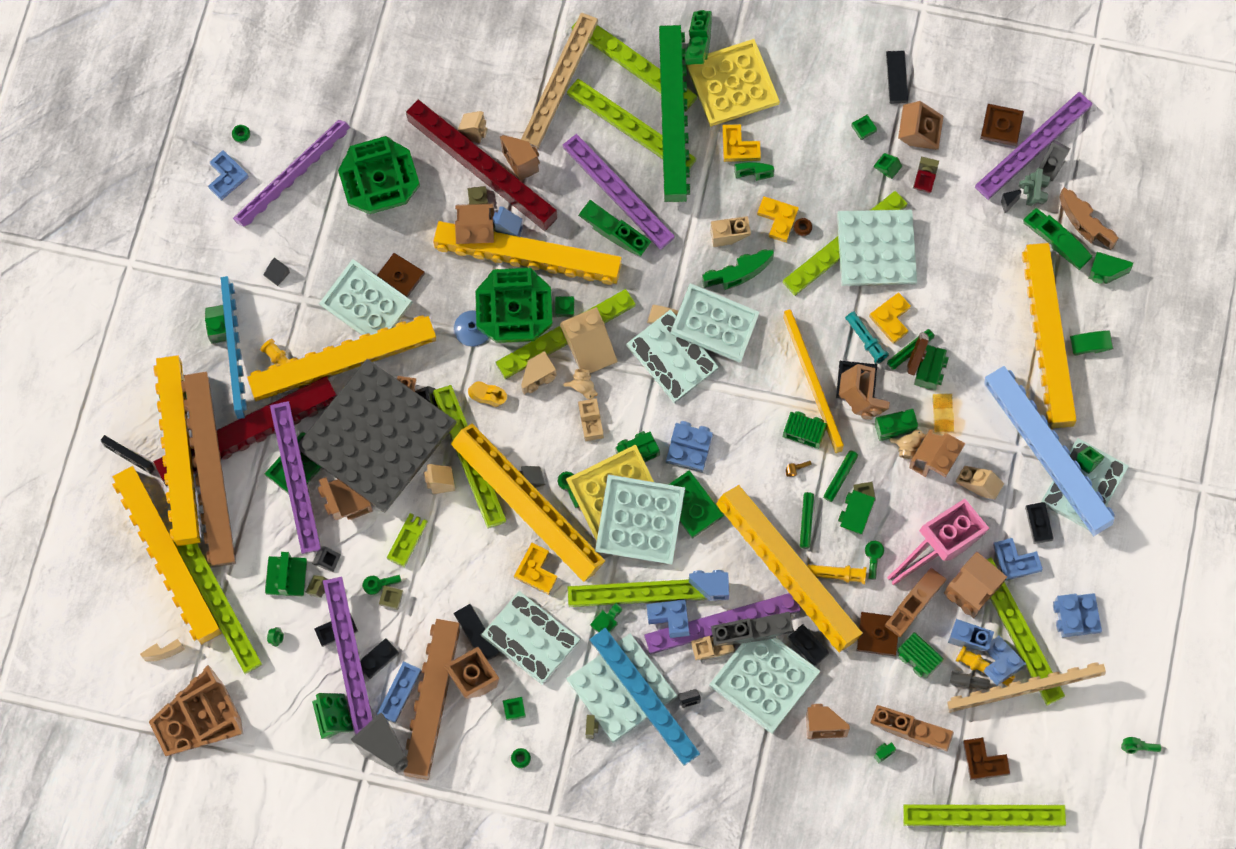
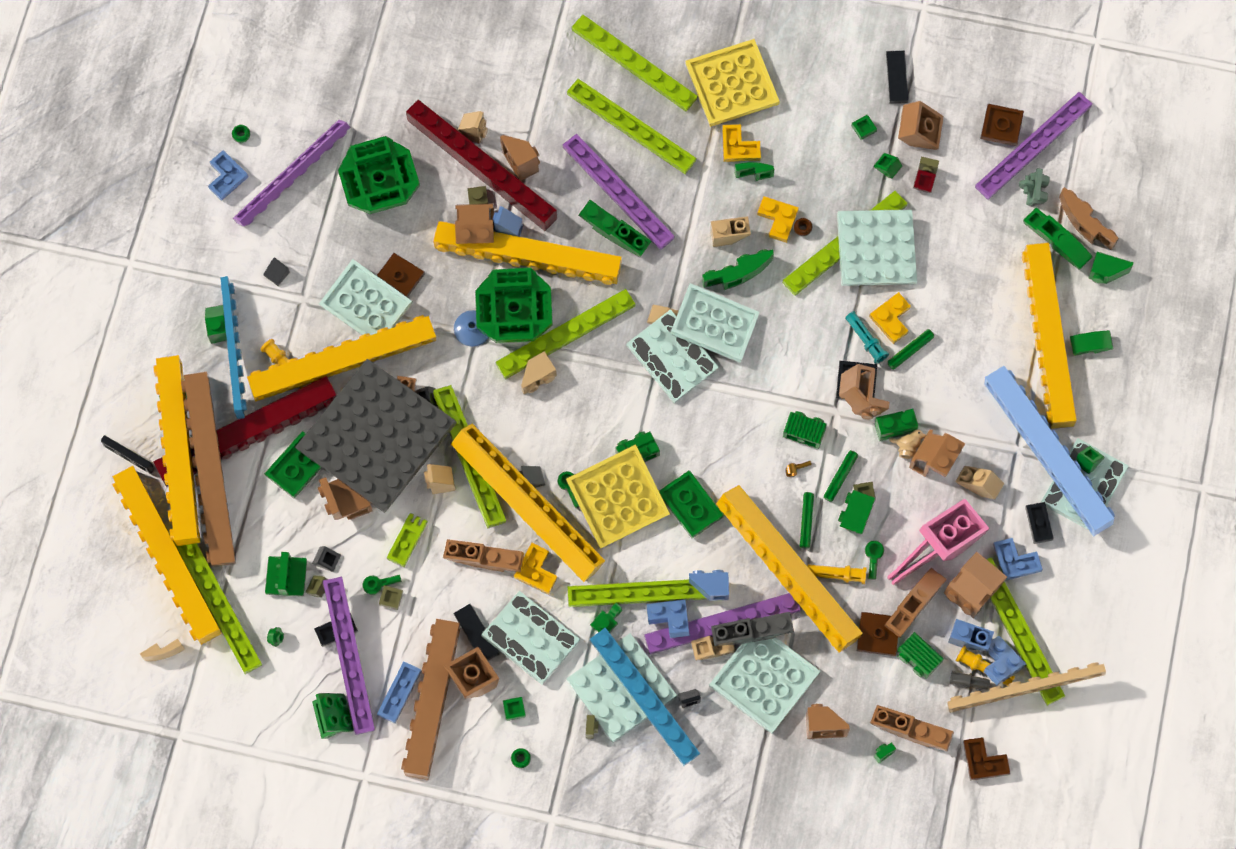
medium nougat wedge [149,665,243,756] -> none
medium lavender plate [270,401,321,555] -> none
dark grey slope [351,713,408,773] -> none
black plate [360,638,399,679] -> none
yellow piece [468,381,507,407] -> none
tan plate [521,13,598,149] -> none
green plate [555,296,574,317] -> none
tan slope [560,307,618,374] -> none
tan animal [563,369,598,399] -> none
tan slope [578,398,604,441] -> none
light aqua plate [595,474,685,564] -> none
green brick [659,25,690,202] -> none
medium blue plate [666,421,713,472] -> none
green slope [685,10,712,65] -> none
yellow tile [783,309,844,453] -> none
black plate [788,624,829,667] -> none
lime plate [903,804,1066,826] -> none
reddish brown plate [907,332,929,376] -> none
green brick [914,345,949,390] -> none
clear yellow slope [932,394,954,432] -> none
black slope [1001,189,1021,213] -> none
dark grey slope [1039,140,1070,182] -> none
medium blue plate [1053,593,1102,638] -> none
green plate [1121,737,1161,754] -> none
none -> medium nougat slope [443,539,524,572]

